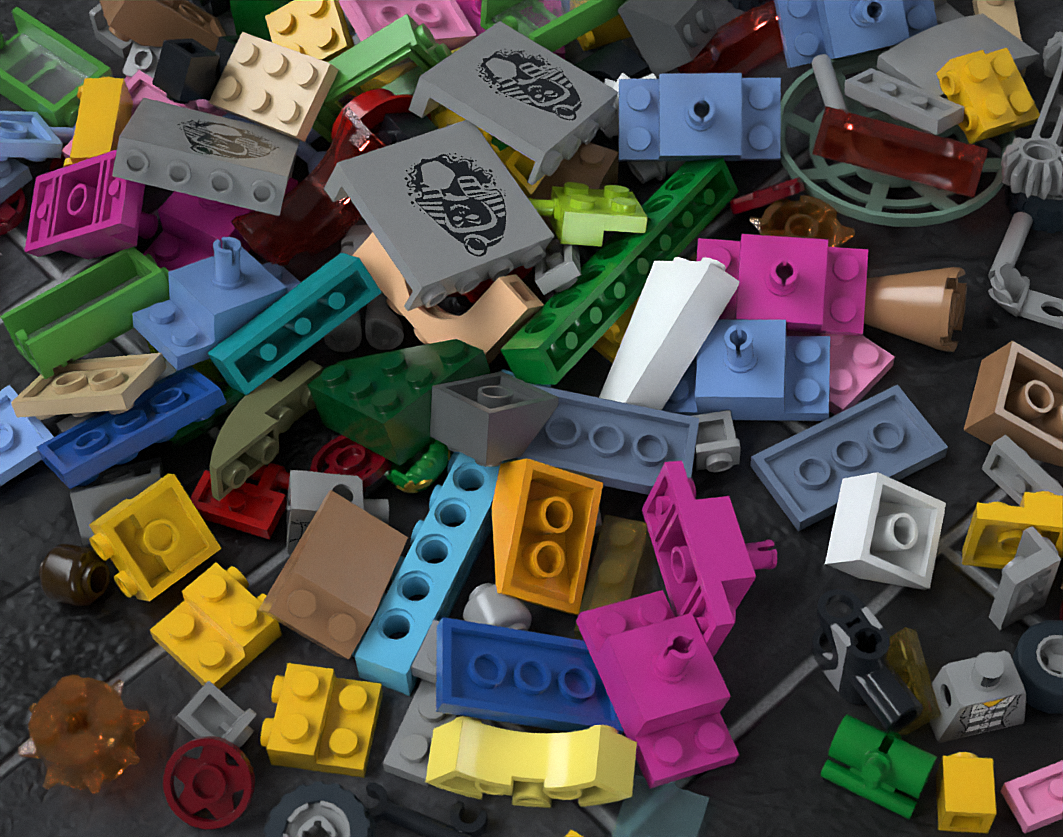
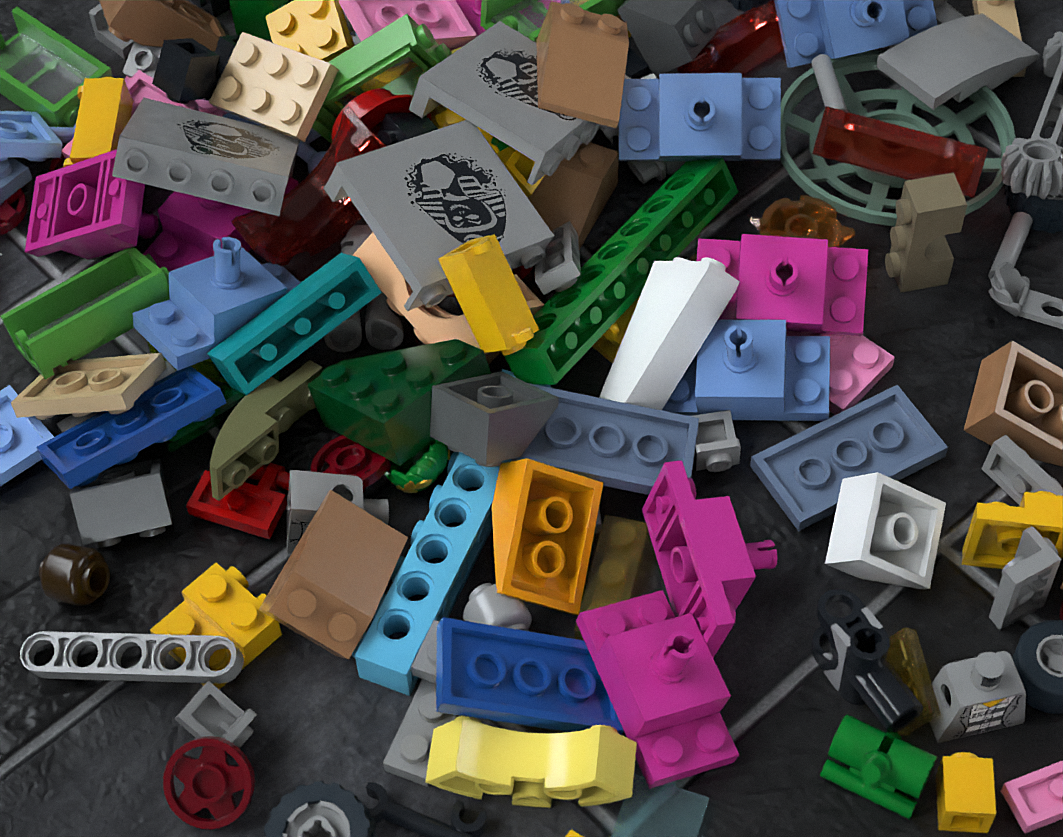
clear orange brick [18,675,150,794] -> none
yellow plate [89,474,222,601] -> none
yellow plate [261,663,383,778] -> none
lime plate [528,182,648,247] -> none
dark red wheel [730,177,805,214] -> none
light grey plate [844,68,965,135] -> none
medium nougat cone [864,267,967,352] -> none
yellow plate [936,48,1040,144] -> none
none -> light grey beam [20,631,244,684]
none -> yellow brick [438,234,539,356]
none -> medium nougat slope [536,1,629,128]
none -> dark tan arch [885,172,968,293]

